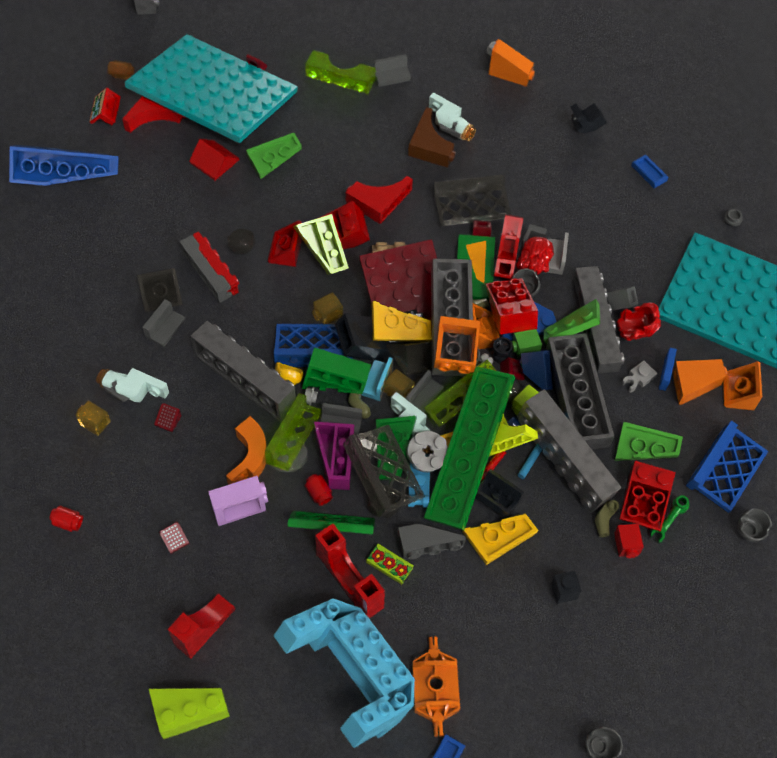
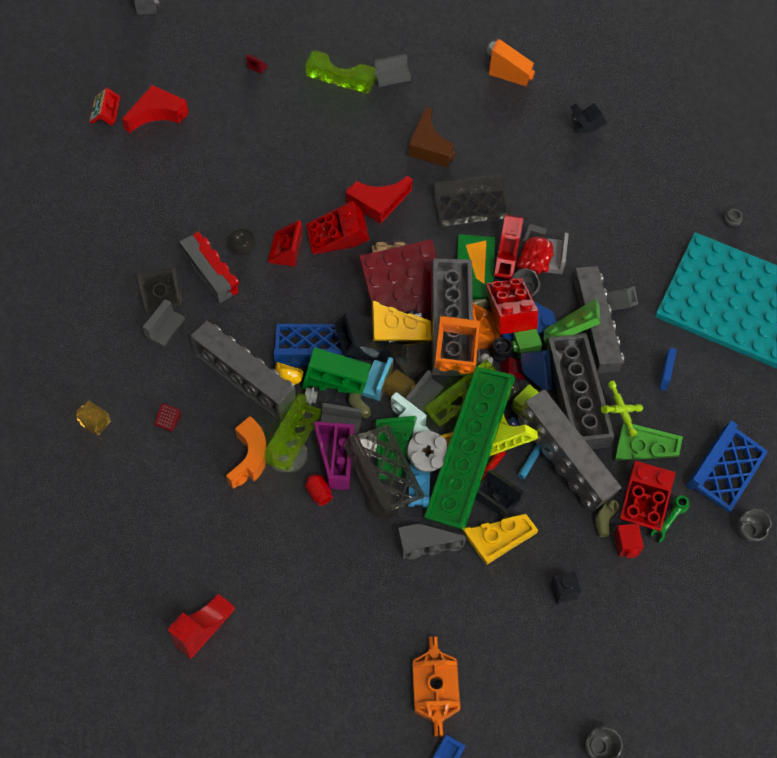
blue wedge [9,145,119,186] -> none
red brick [49,505,83,532] -> none
light aqua plate [96,368,169,403] -> none
clear orange brick [108,60,134,80] -> none
teal plate [125,34,298,143] -> none
lime wedge [149,688,230,739] -> none
slope [159,522,189,554] -> none
red slope [189,139,239,181] -> none
lavender window [208,476,268,526] -> none
bright green wing [246,133,302,179] -> none
medium azure wedge [274,599,415,748] -> none
green tile [288,511,375,534] -> none
lime wedge [293,214,349,274] -> none
clear yellow brick [312,292,343,324] -> none
red arch [315,524,385,618] -> none
tile [366,544,414,585] -> none
light aqua plate [429,92,476,141] -> none
dark red slope [472,220,491,237] -> none
red hair [617,302,661,341] -> none
light grey plate [622,361,658,392] -> none
blue tile [631,154,669,189] -> none
orange slope [672,359,727,405] -> none
orange slope [723,361,762,410] -> none
none -> lime piece [601,381,643,437]

